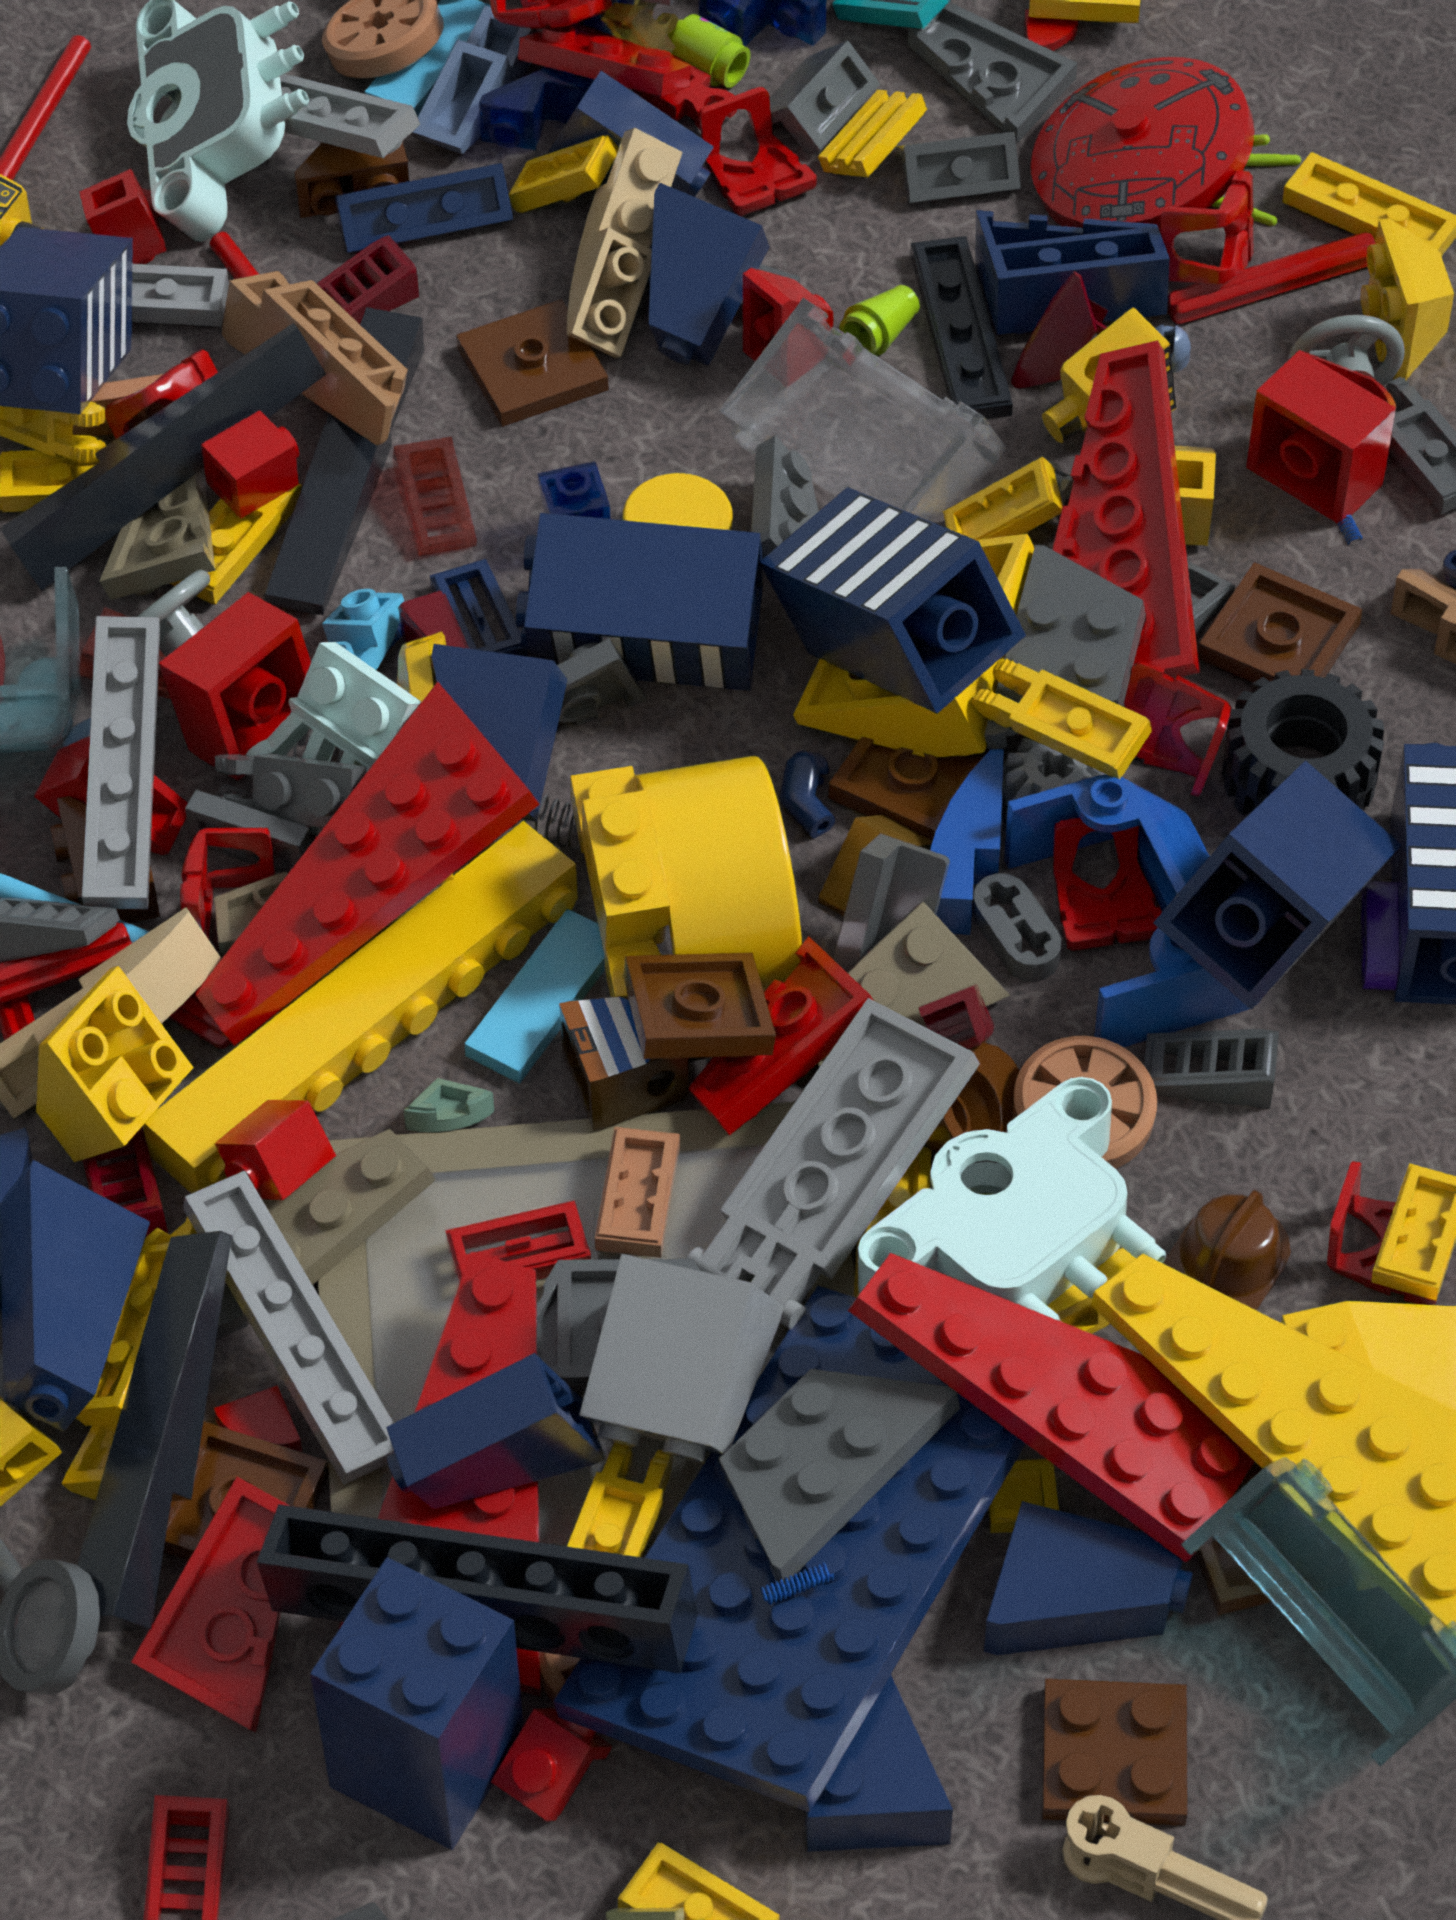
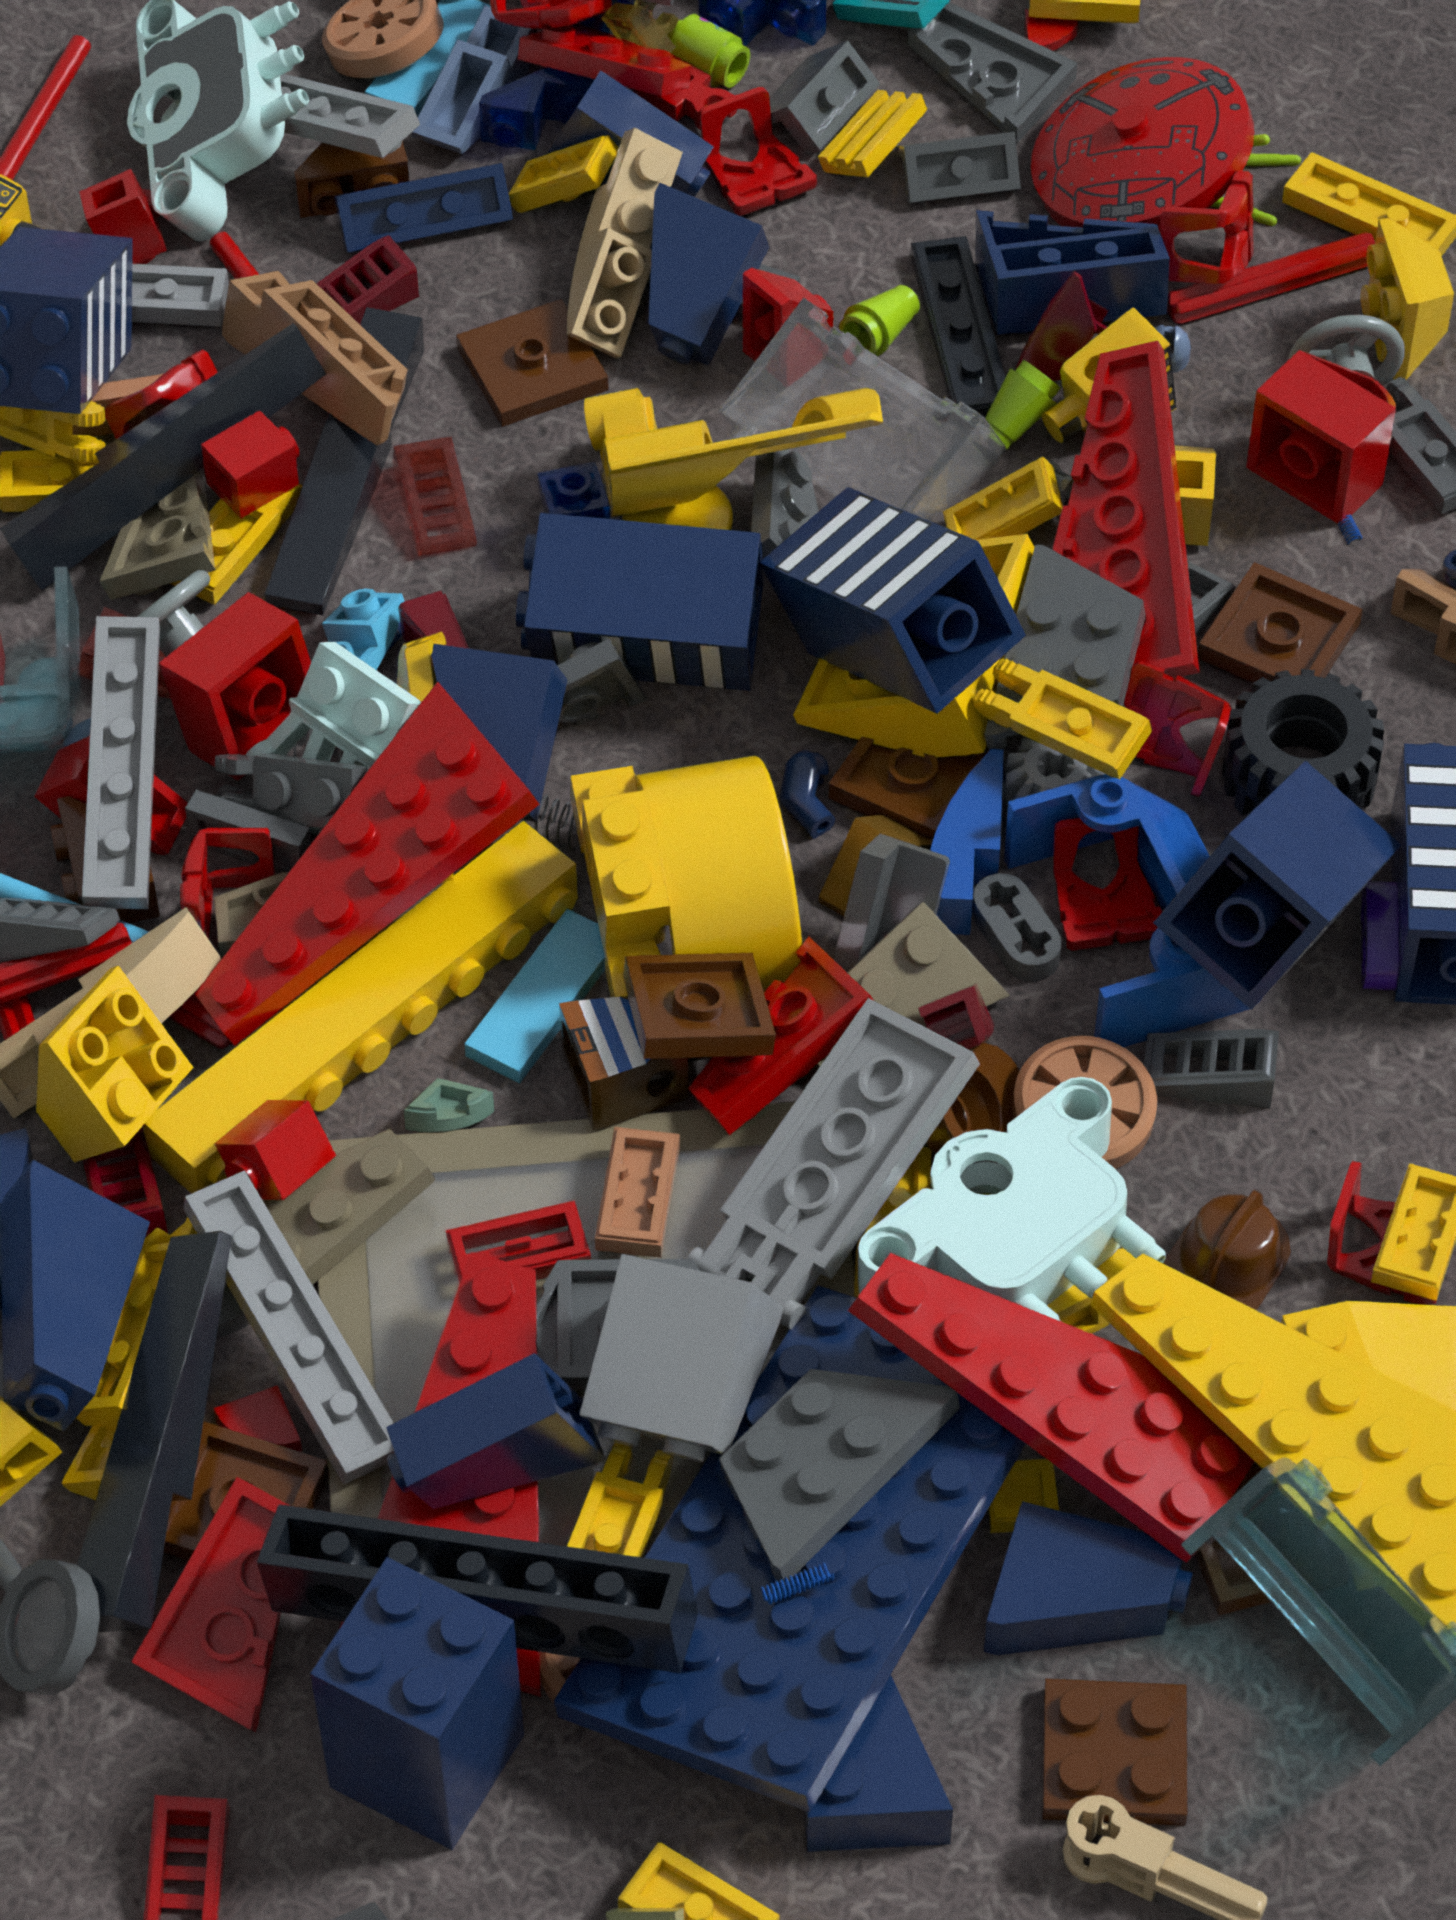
dark blue tile [429,559,528,657] -> none
red bracket [491,1708,613,1821] -> none
none -> yellow panel [584,388,883,518]
none -> lime cone [979,360,1061,451]

